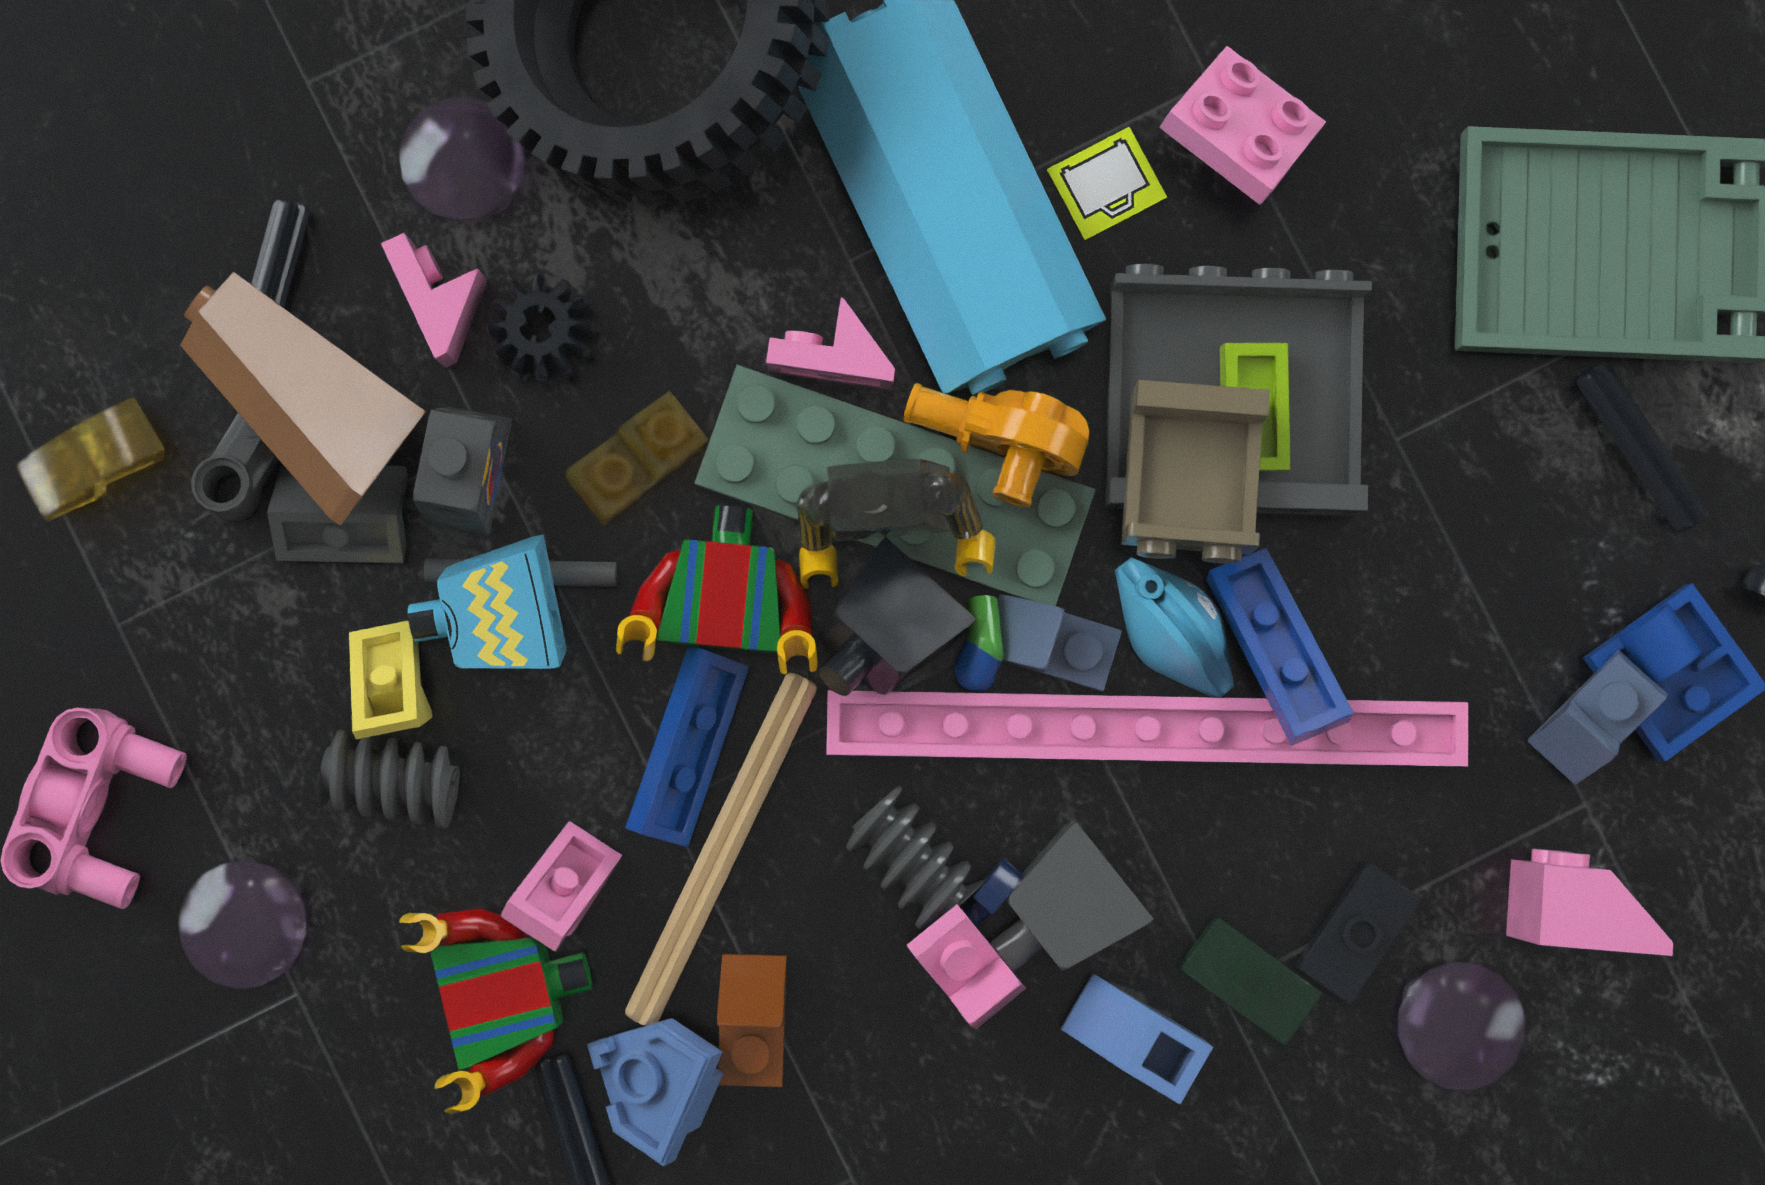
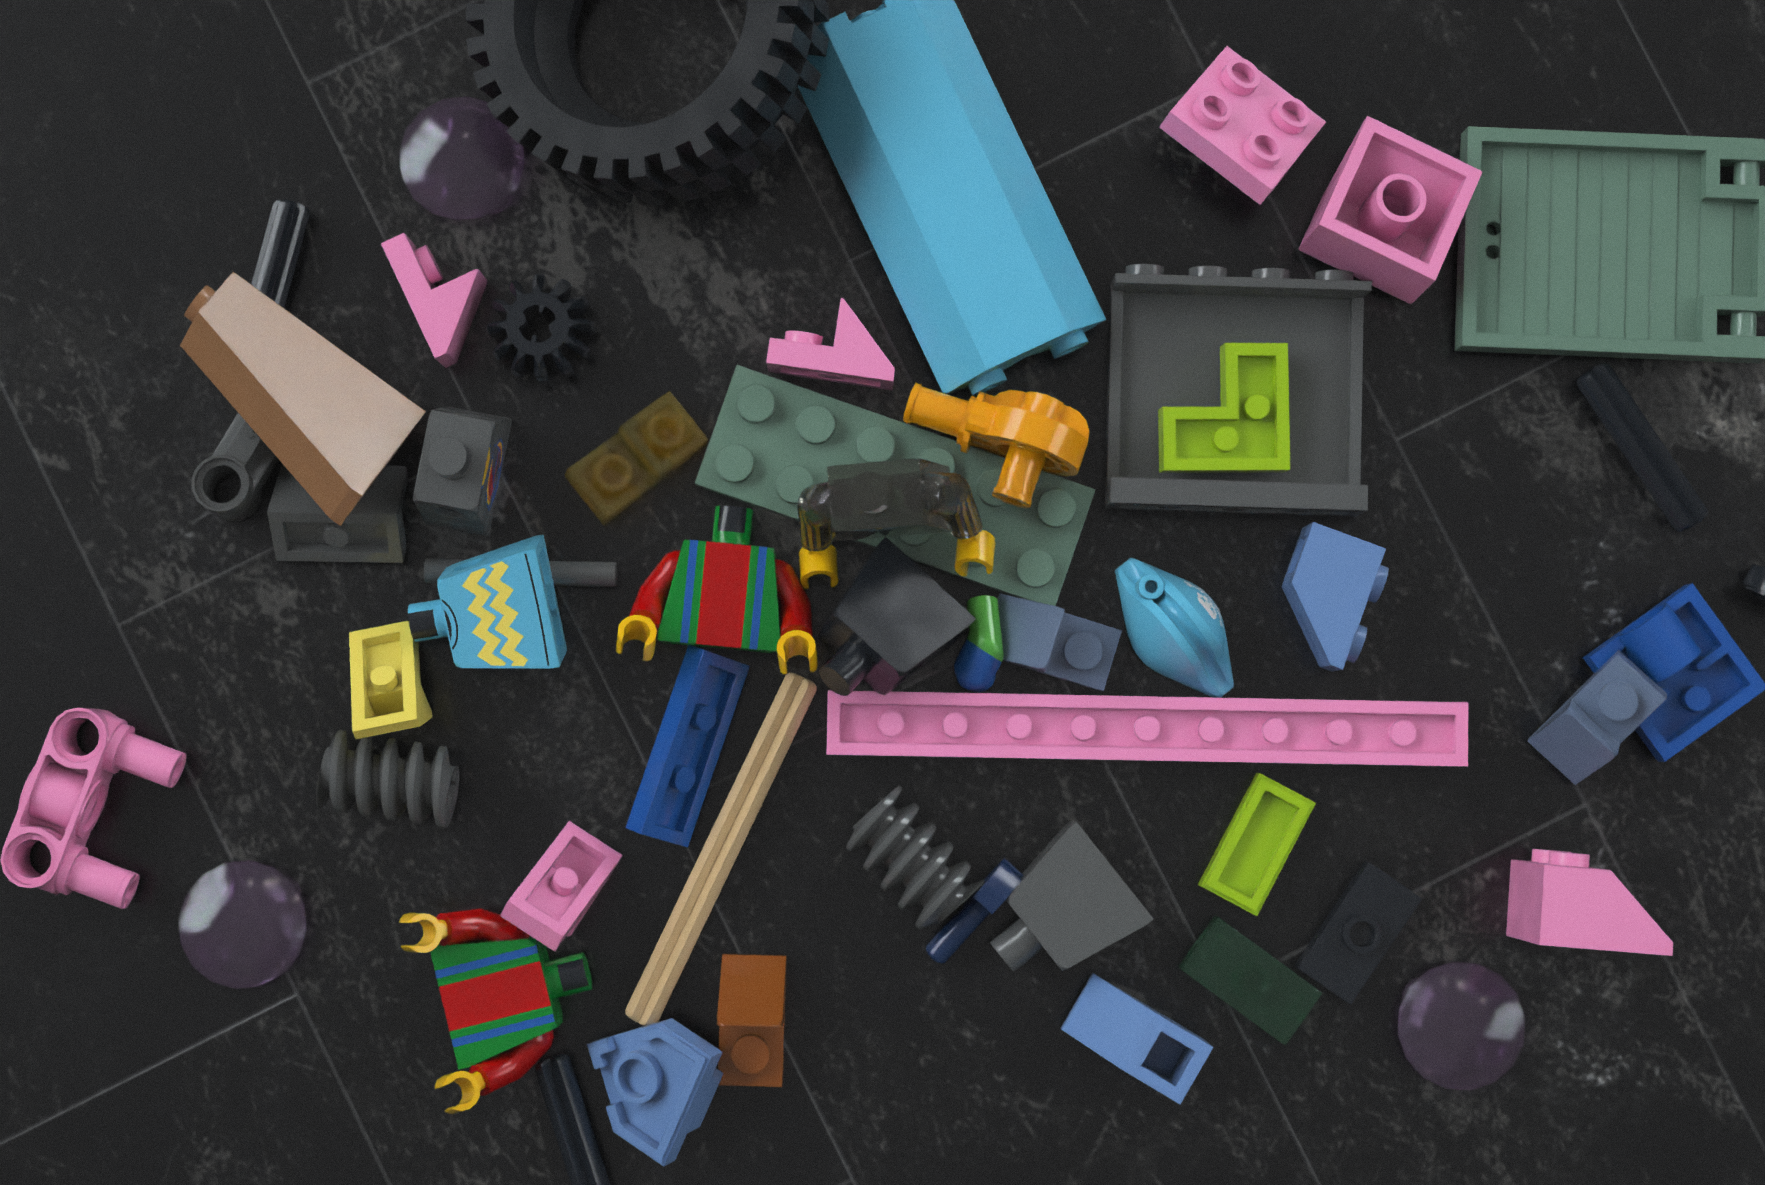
clear yellow slope [16,397,164,521] -> none
bright pink slope [907,904,1026,1029] -> none
sticker [1047,127,1167,240] -> none
dark tan panel [1121,380,1270,564] -> none
blue plate [1206,548,1354,746] -> none
none -> lime tile [1198,773,1316,916]
none -> medium blue slope [1281,522,1389,672]
none -> bright pink slope [1298,116,1483,304]

